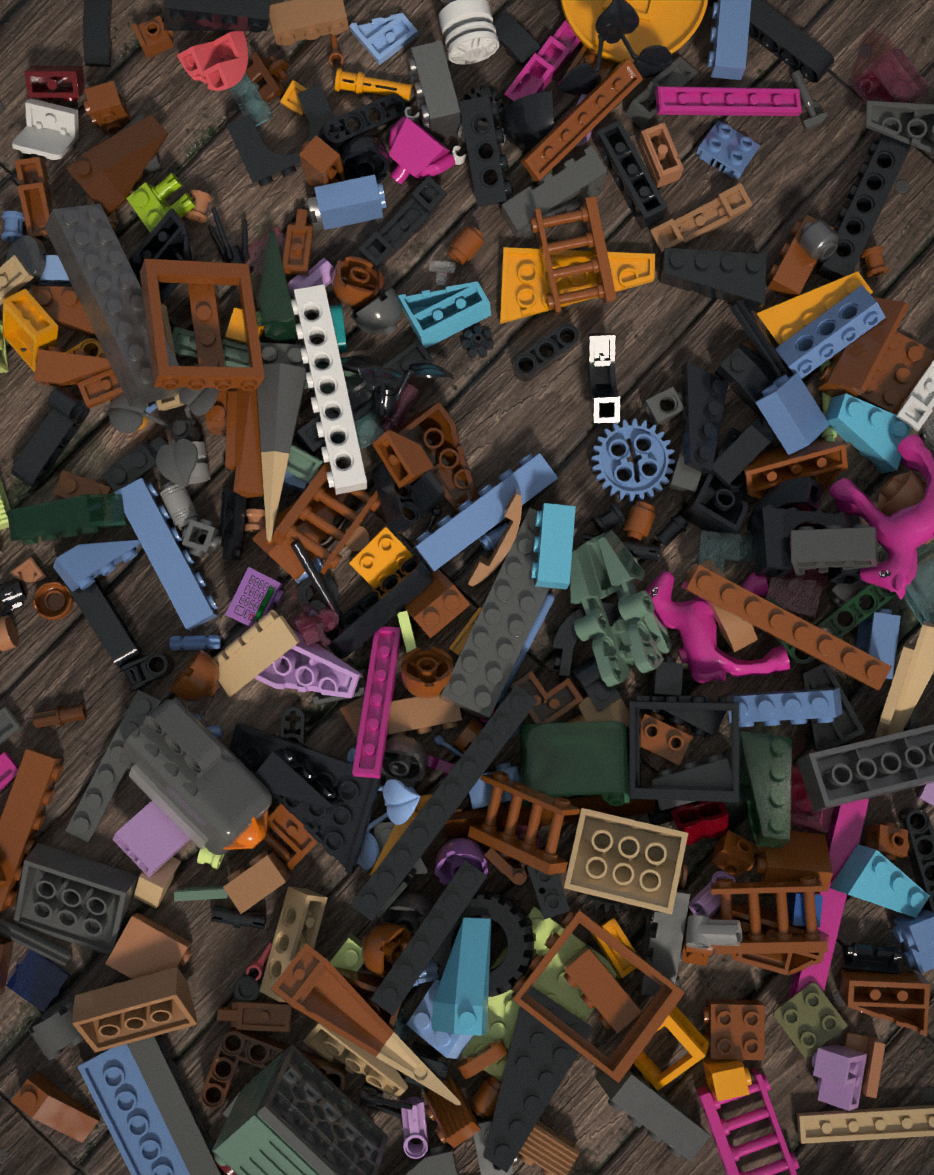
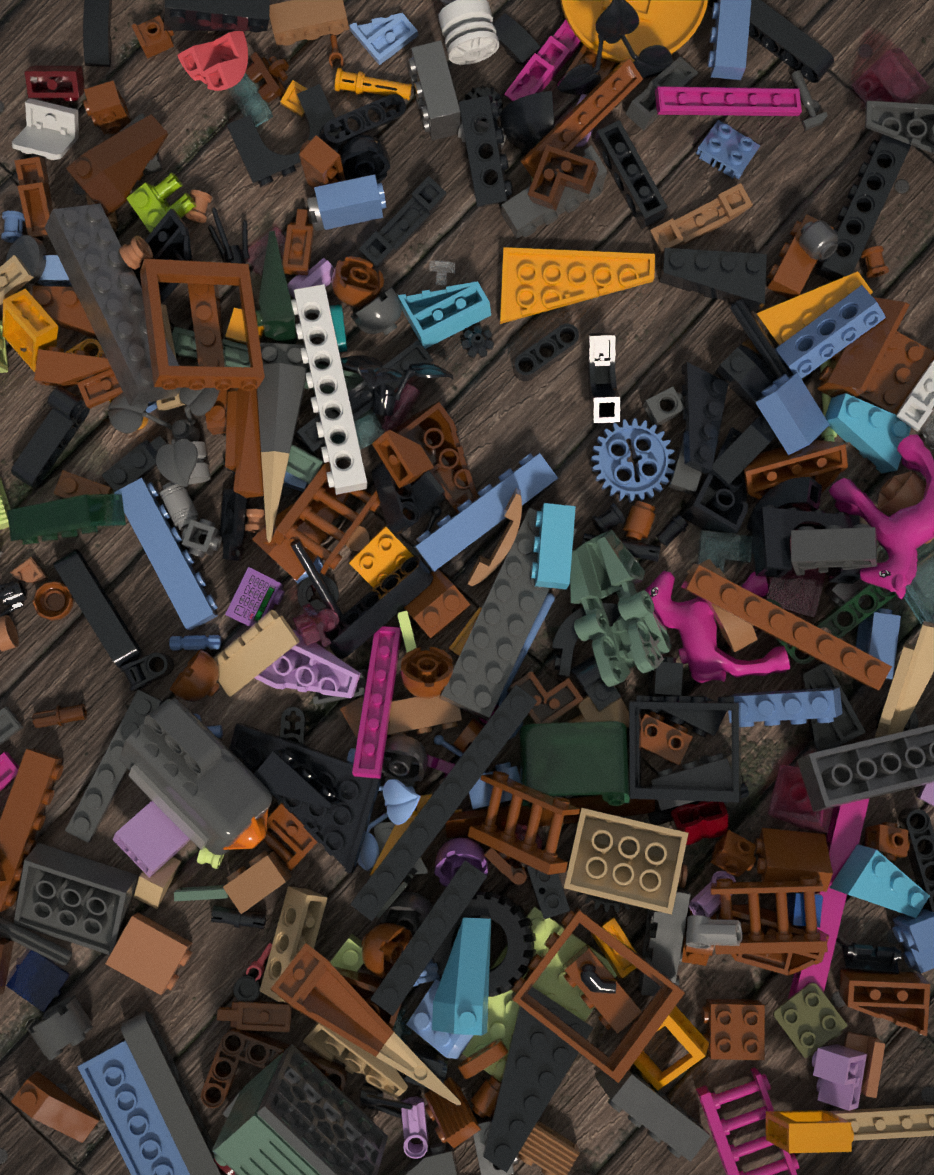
medium blue slope [53,540,140,592] -> none
medium nougat slope [72,967,197,1052] -> none
dark pink torso [389,107,467,185] -> none
dark orange brick [447,226,484,265] -> none
medium blue pin [479,522,508,552] -> none
dark orange fence [530,196,617,315] -> none
nougat brick [638,123,684,188] -> none
light orange brick [702,1059,752,1101] -> none
clear green wedge [741,731,792,849] -> none
none -> nougat wheel [119,236,153,269]
none -> reddish brown brick [527,145,599,211]
none -> black arm [580,964,616,994]
none -> light orange window [766,1110,854,1153]

